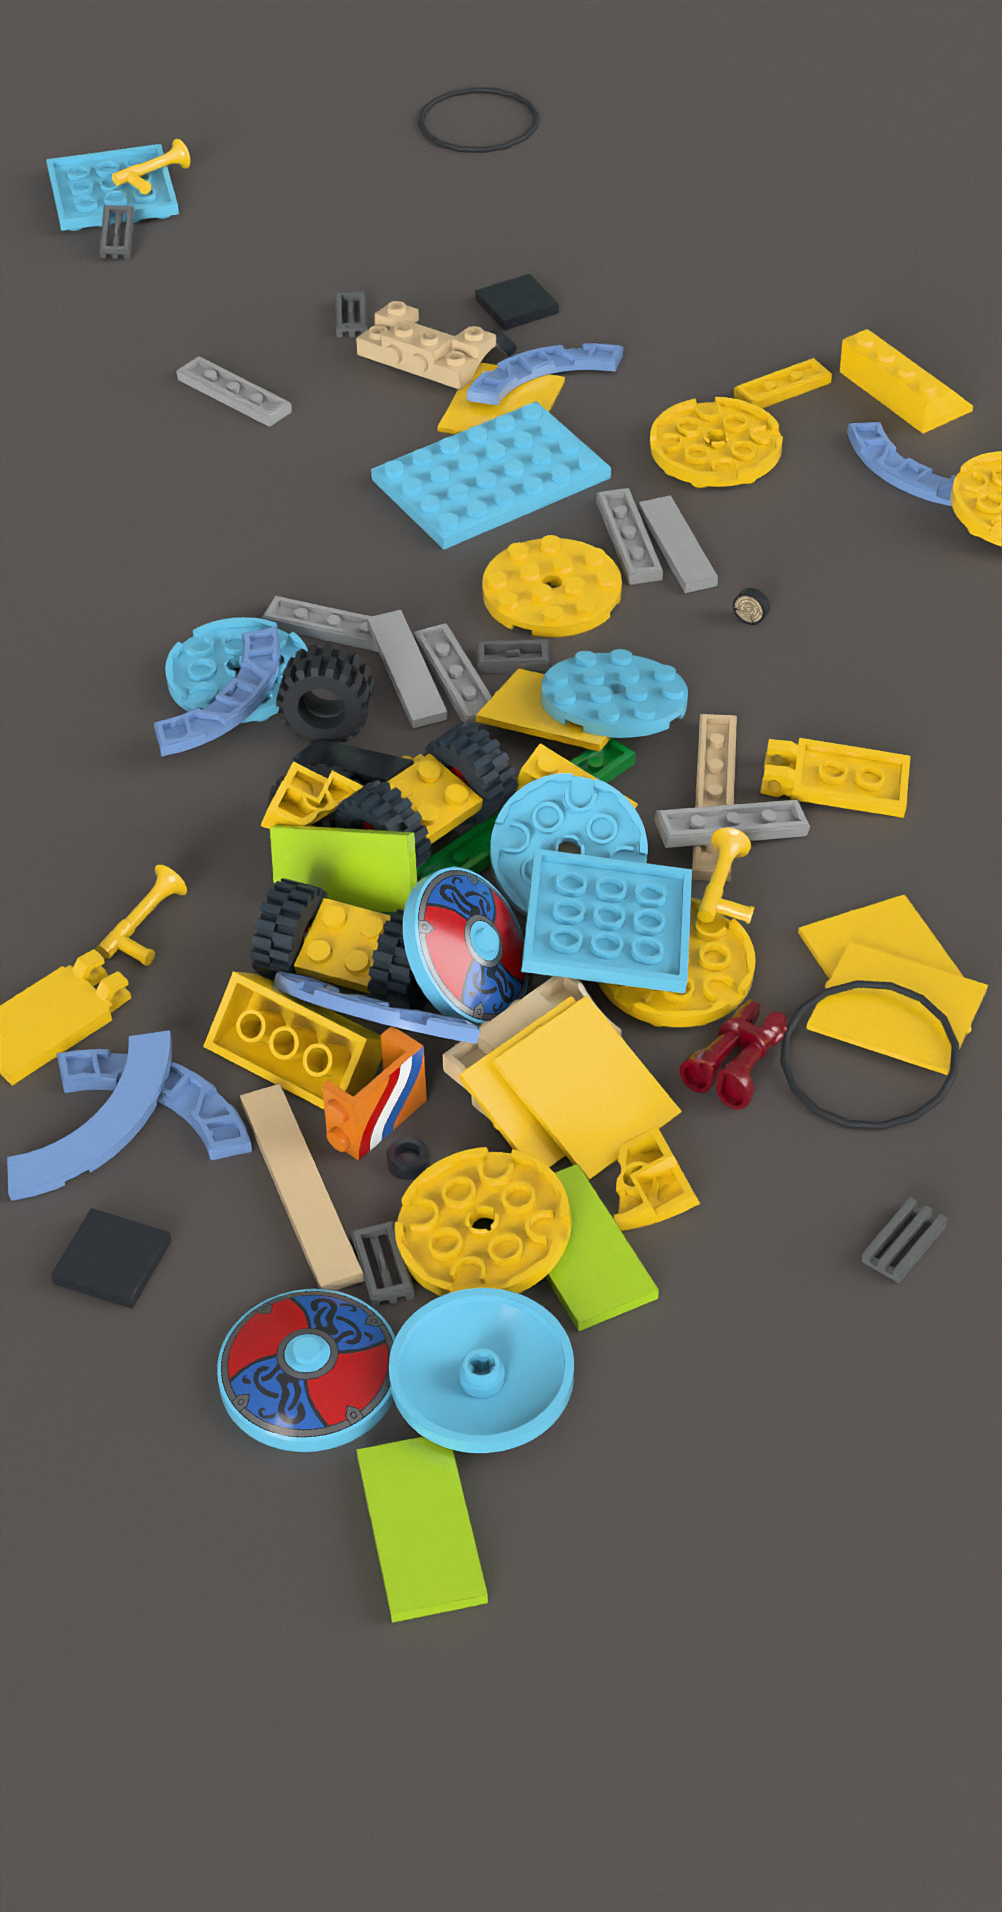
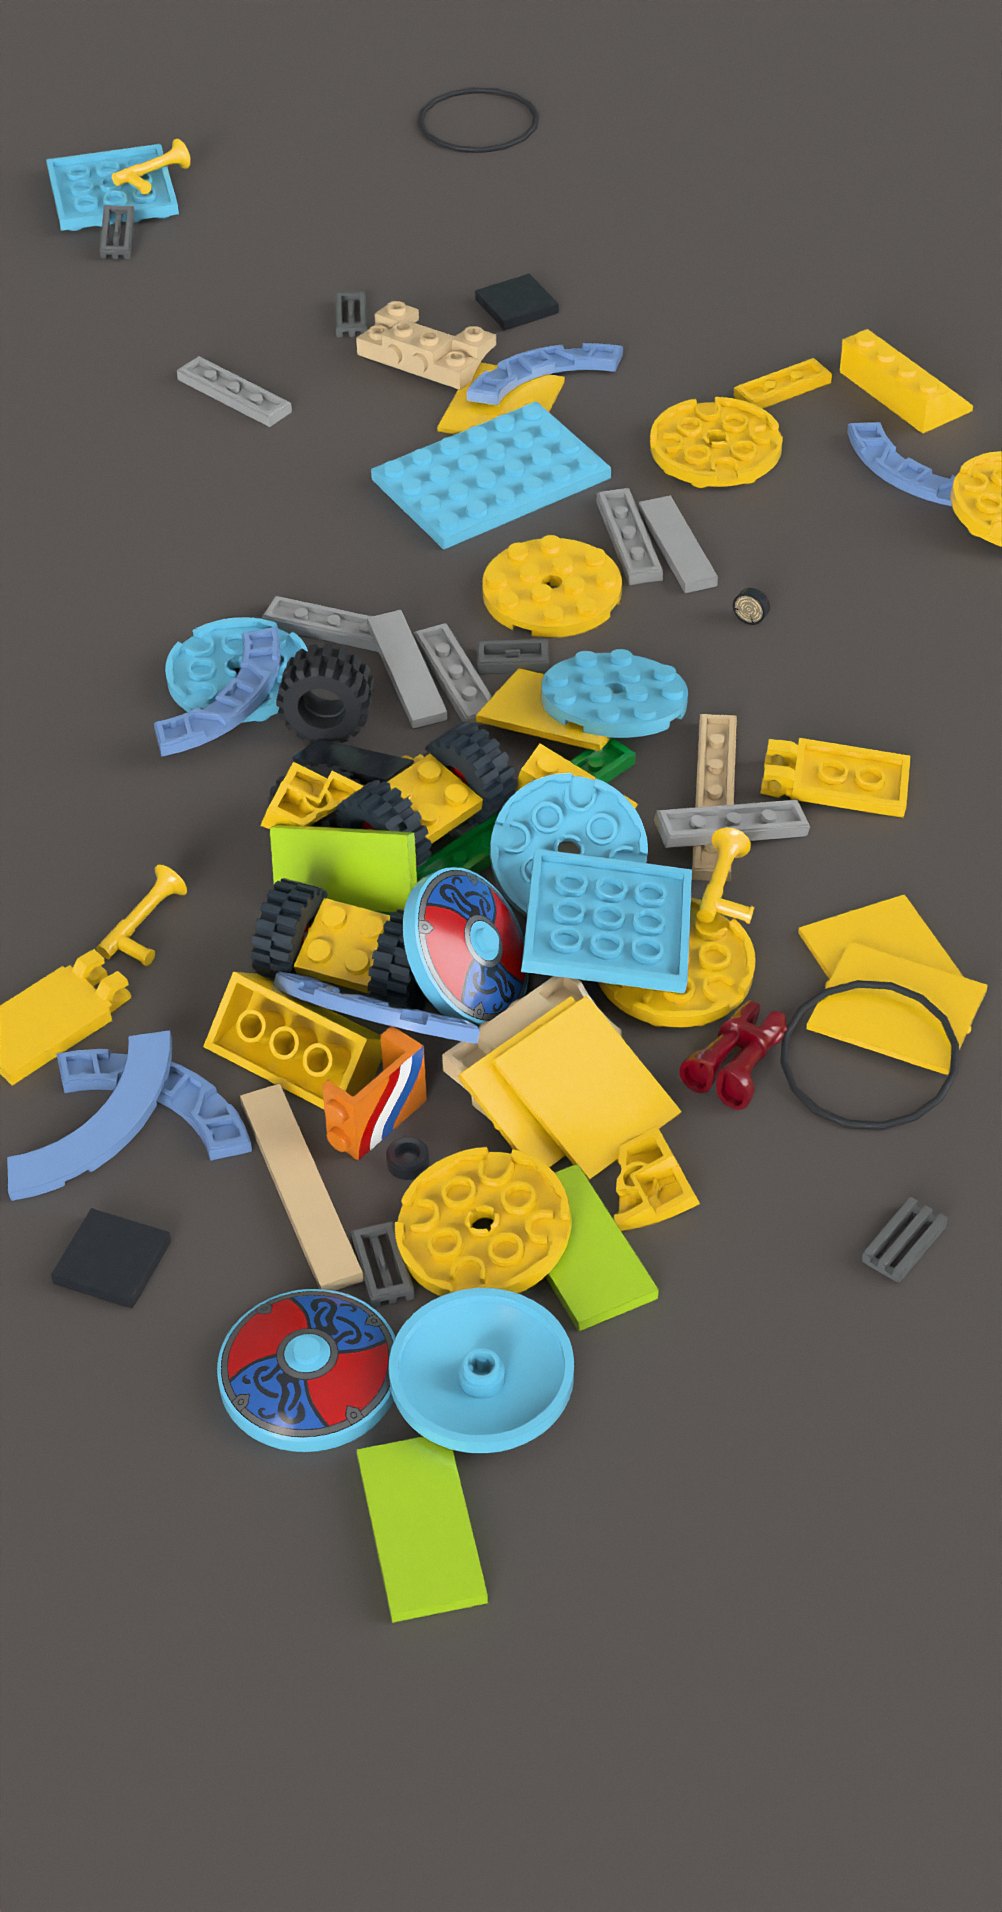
black tile [490,328,517,357] -> none

